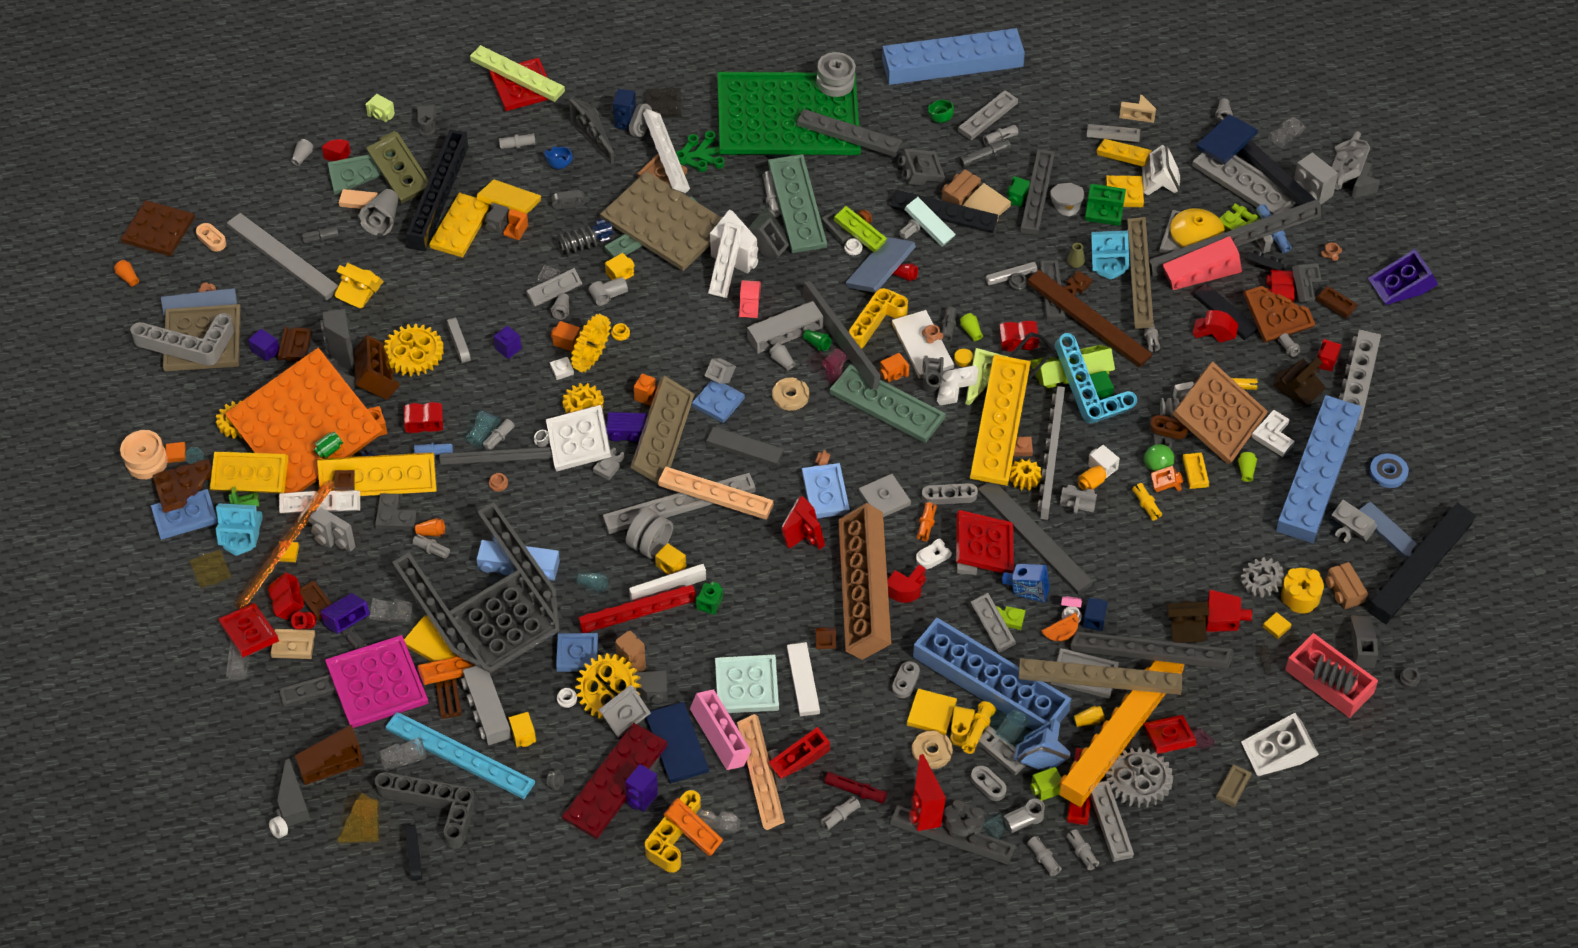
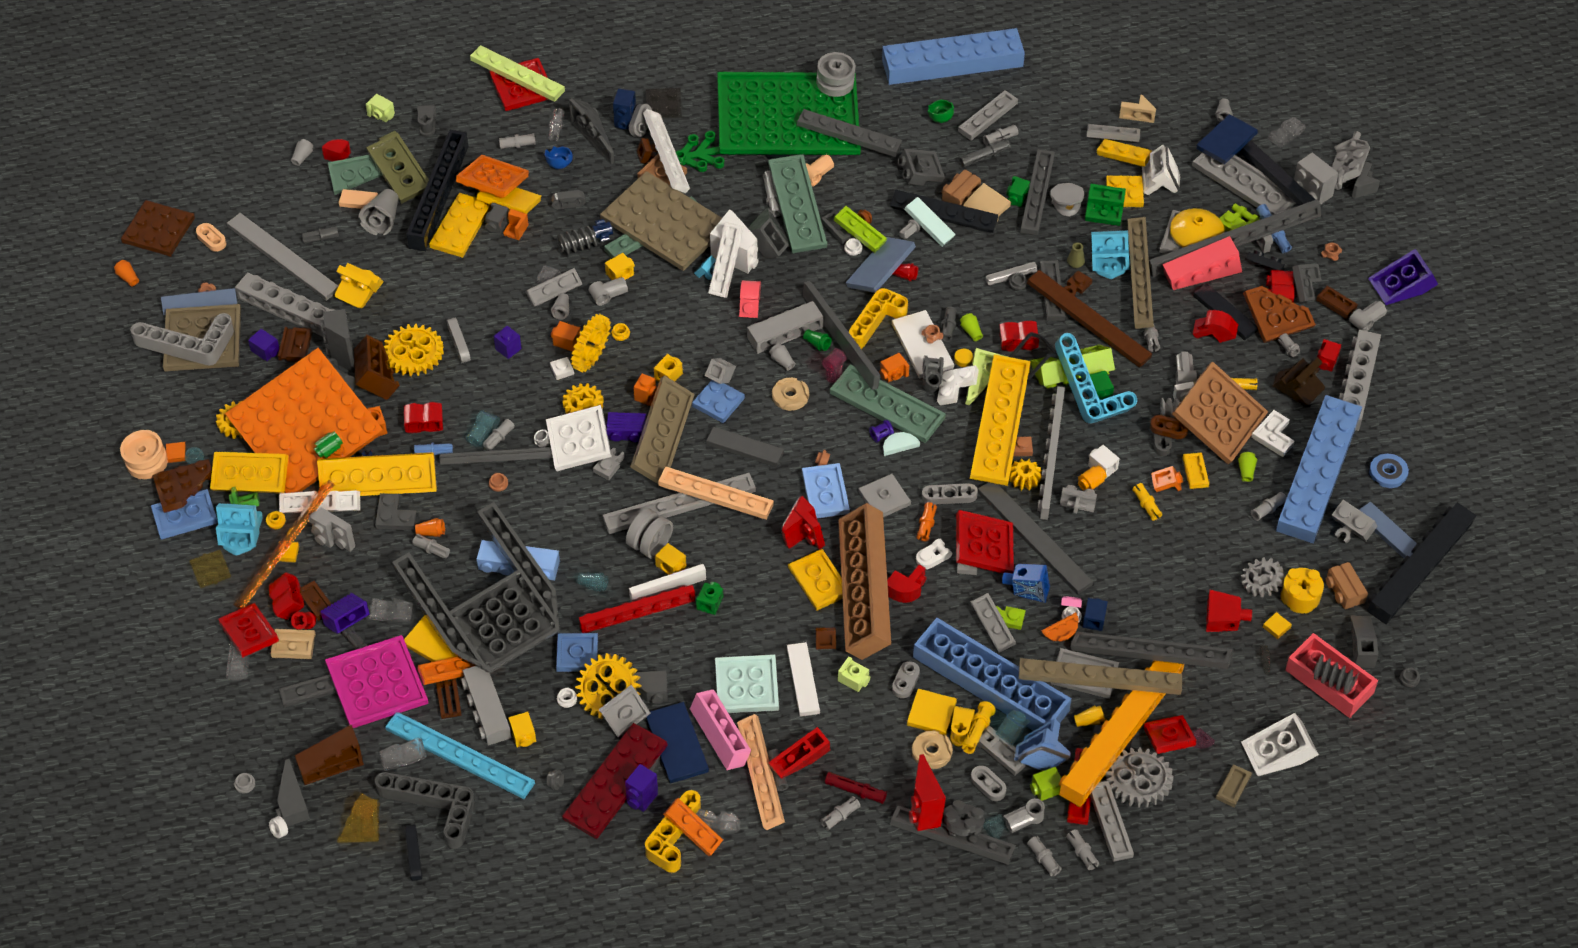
reddish brown plate [334,470,355,491] -> none
medium nougat brick [615,631,646,672] -> none
bright green hair [1143,444,1175,472] -> none
dark brown piece [1167,600,1209,643] -> none
none -> light grey plate [234,773,255,793]
none -> light grey brick [235,272,334,336]
none -> yellow plate [266,511,286,529]
none -> orange plate [456,155,529,198]
none -> clear pin [548,108,564,141]
none -> reddish brown tile [636,138,658,163]
none -> yellow brick [654,354,683,382]
none -> medium azure tile [694,255,716,280]
none -> yellow tile [788,549,843,611]
none -> light nougat piece [806,154,834,186]
none -> yellowish green brick [838,657,871,692]
none -> dark purple bush [869,420,894,443]
none -> light aqua tile [883,432,920,456]
none -> light grey piece [1176,352,1197,385]
none -> light grey pin [1251,492,1287,521]
none -> light grey piece [1349,301,1387,331]

